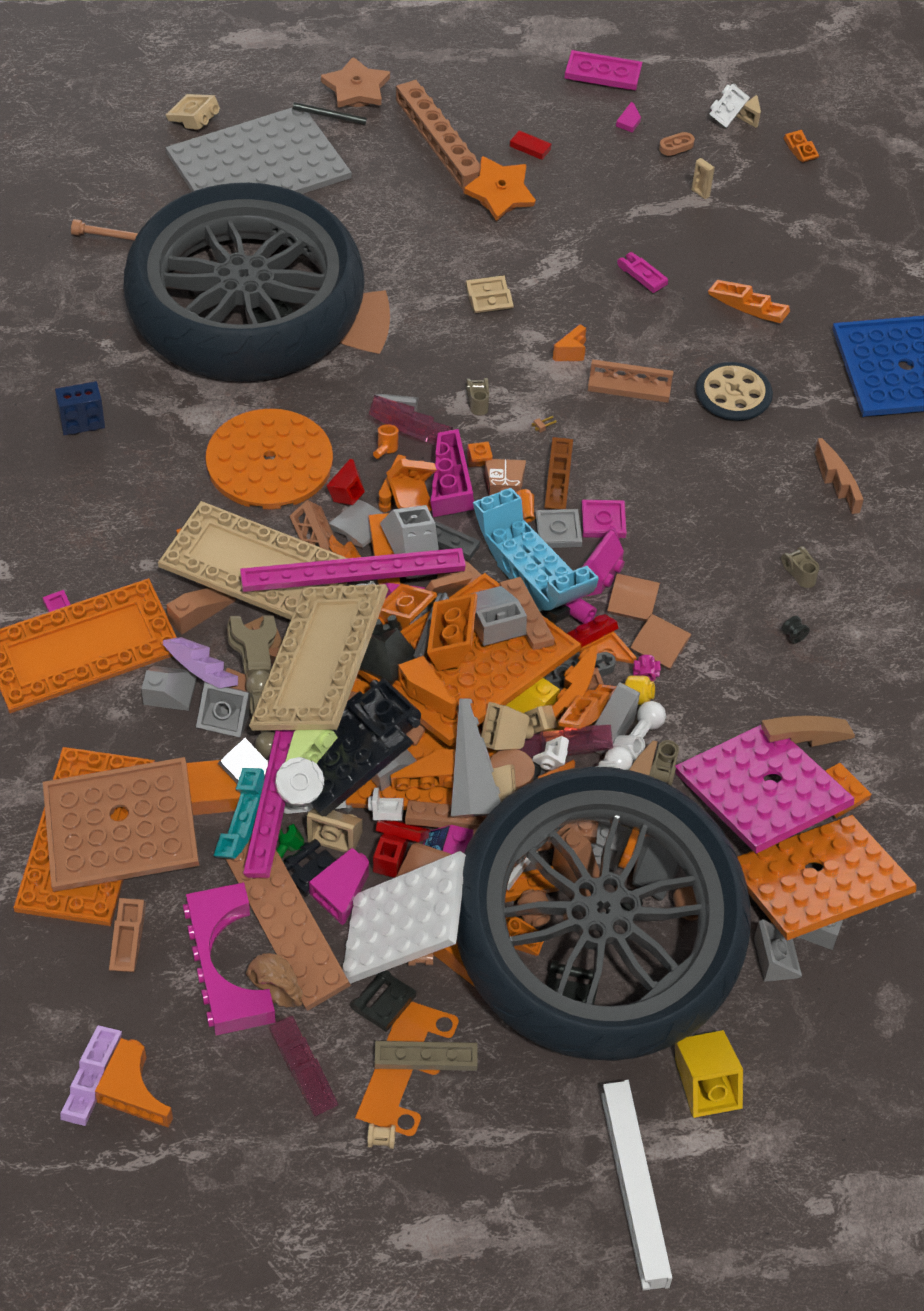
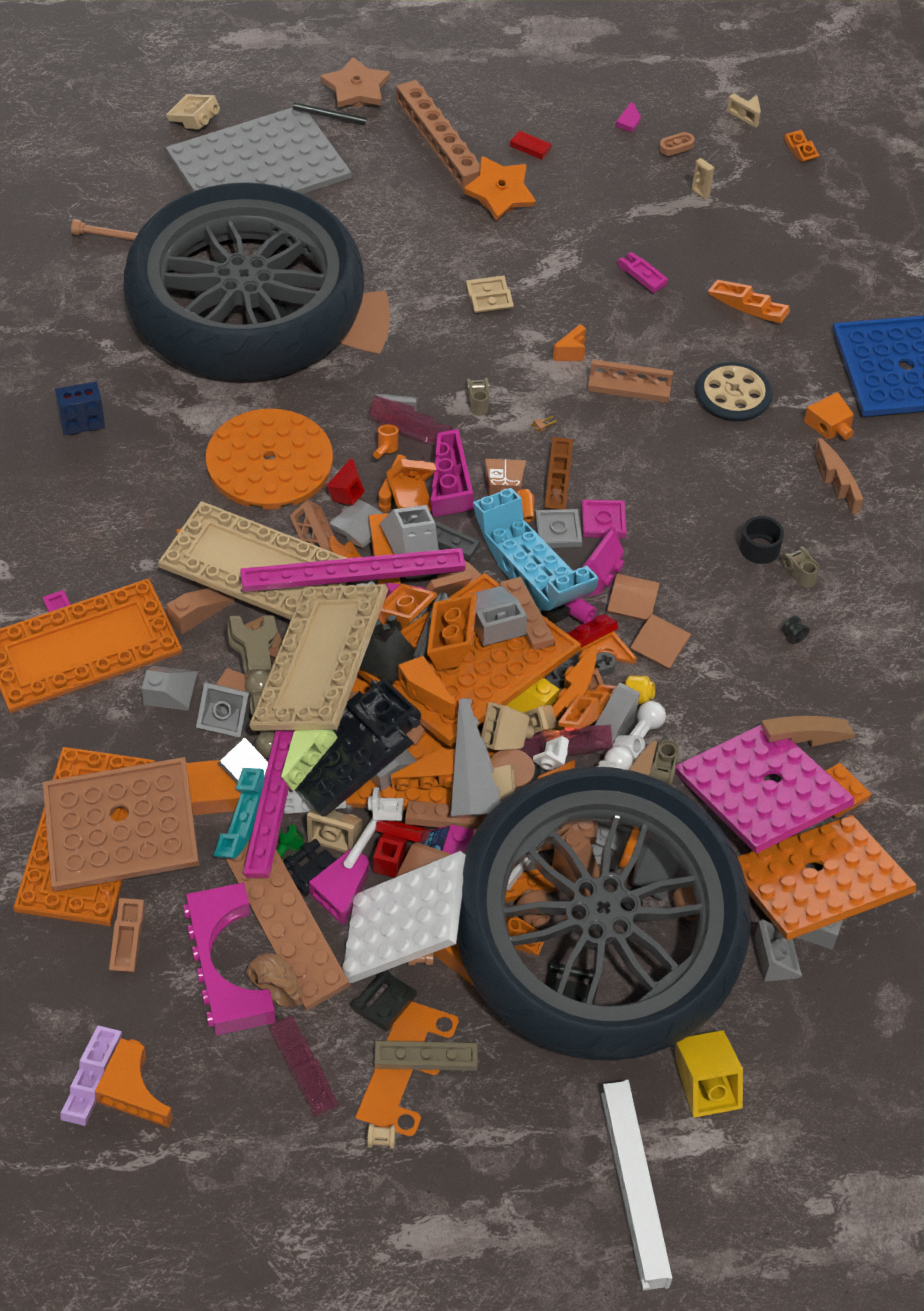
lavender slope [163,637,238,688] -> none
white tile [275,757,324,806] -> none
orange bracket [467,441,493,467] -> none
dark pink plate [565,50,642,90] -> none
dark pink gear [633,655,661,681] -> none
white bracket [710,84,750,128] -> none
none -> white bar [344,817,380,868]
none -> black piece [739,516,784,564]
none -> orange torso [804,392,854,440]

